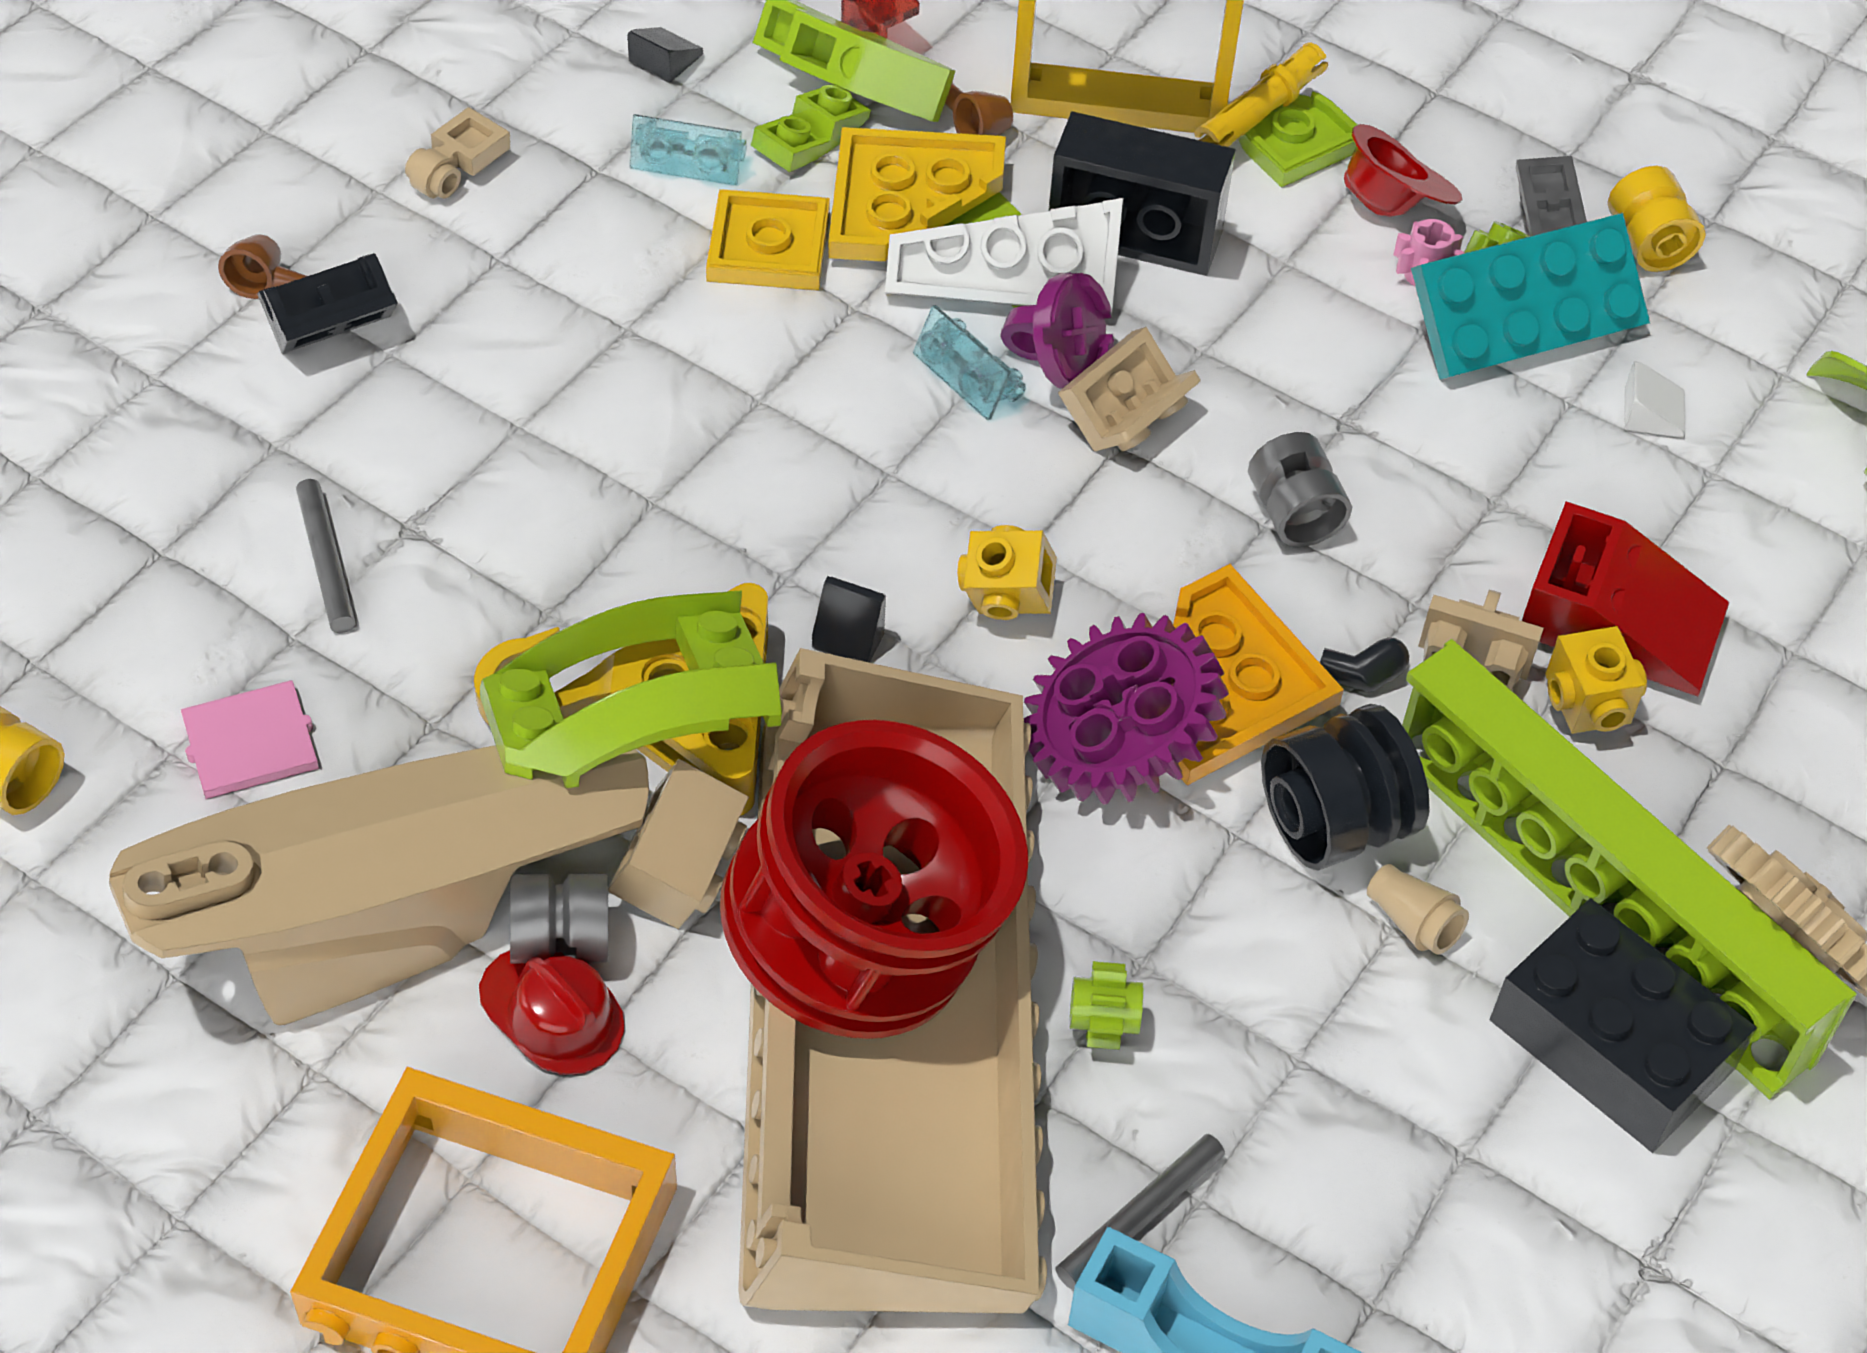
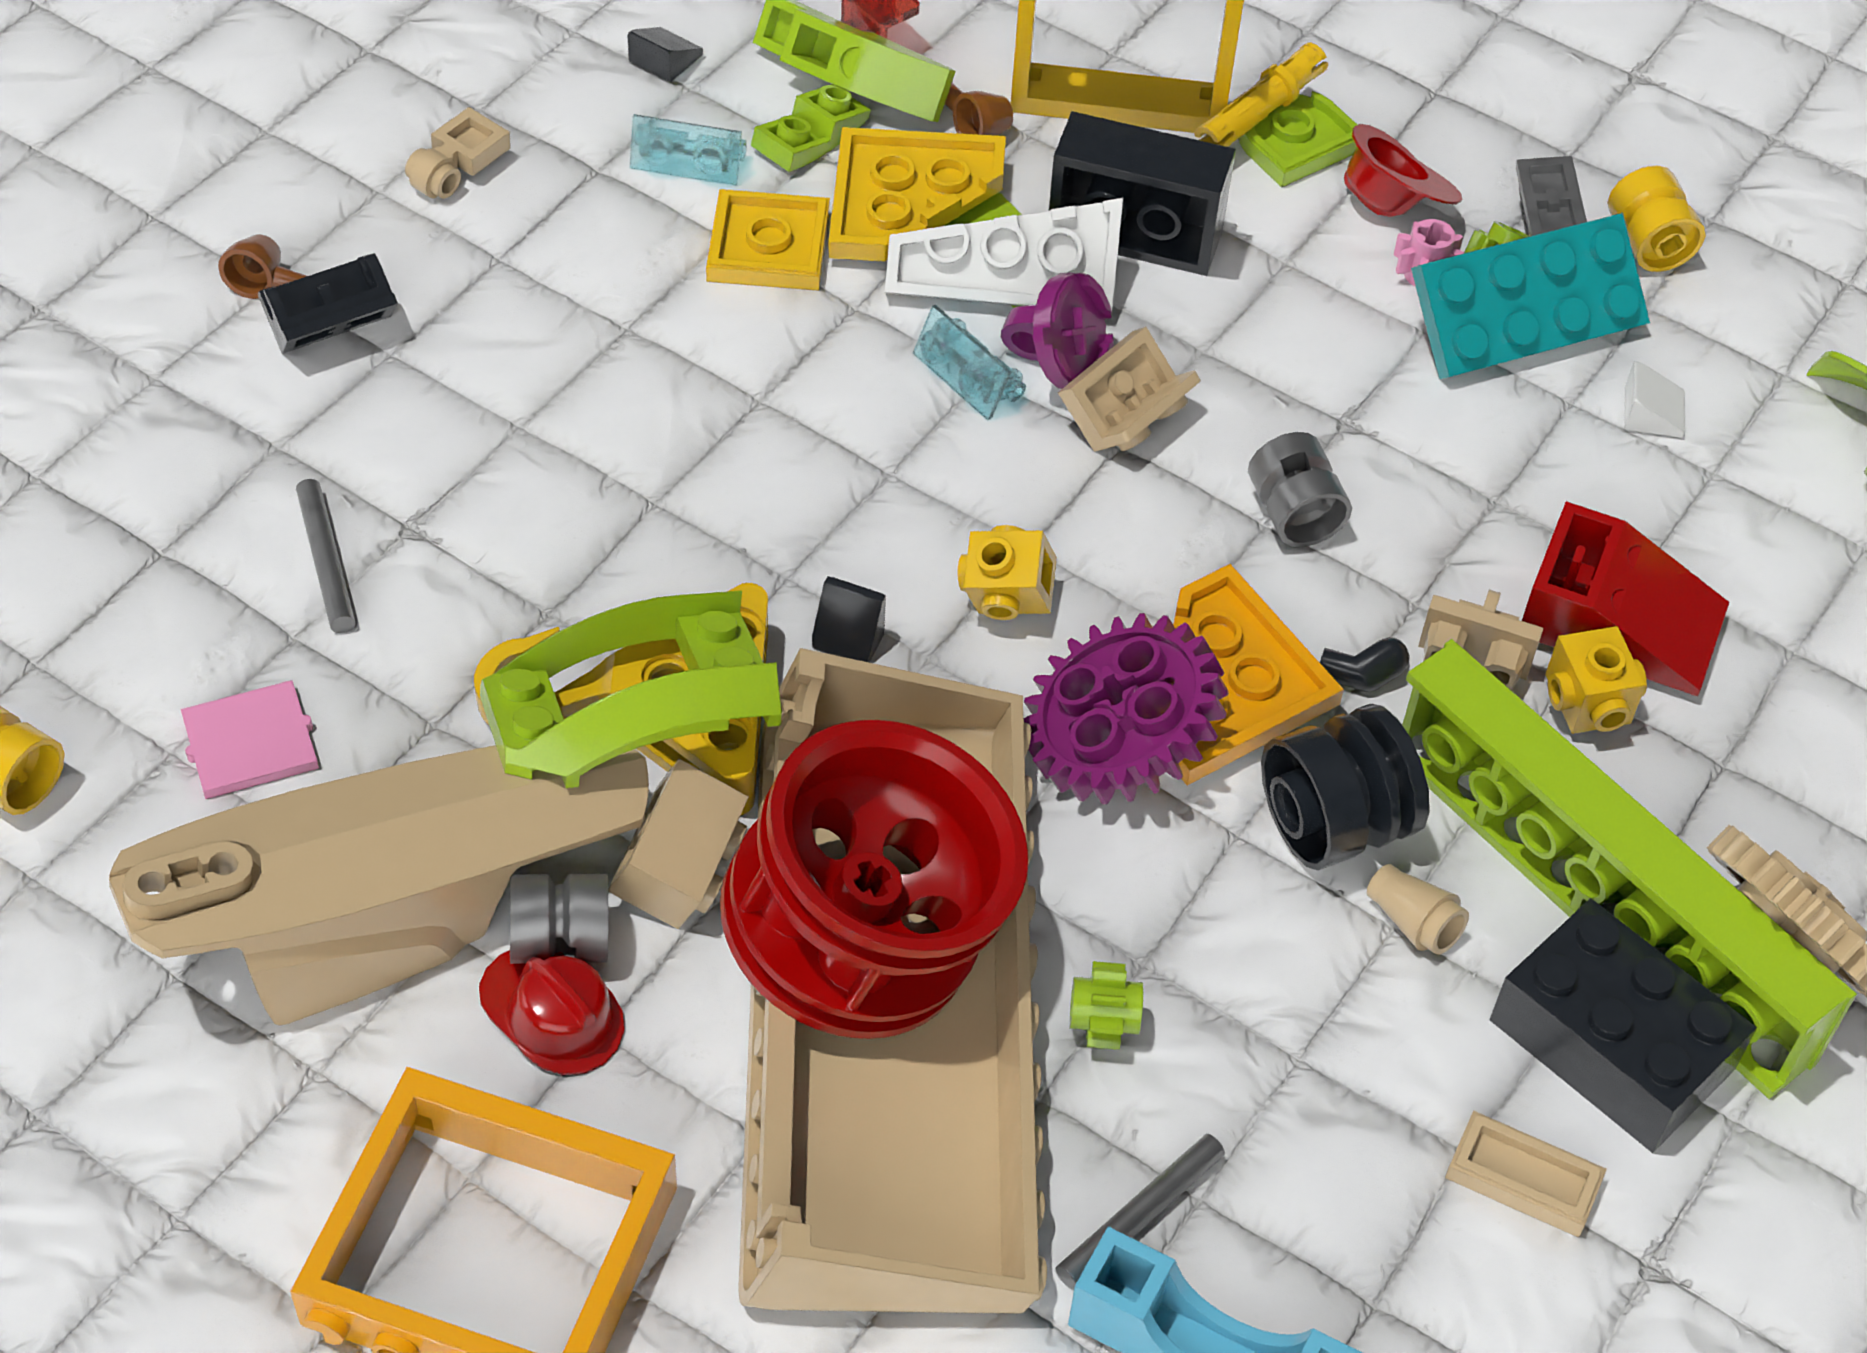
none -> tan tile [1445,1110,1607,1238]

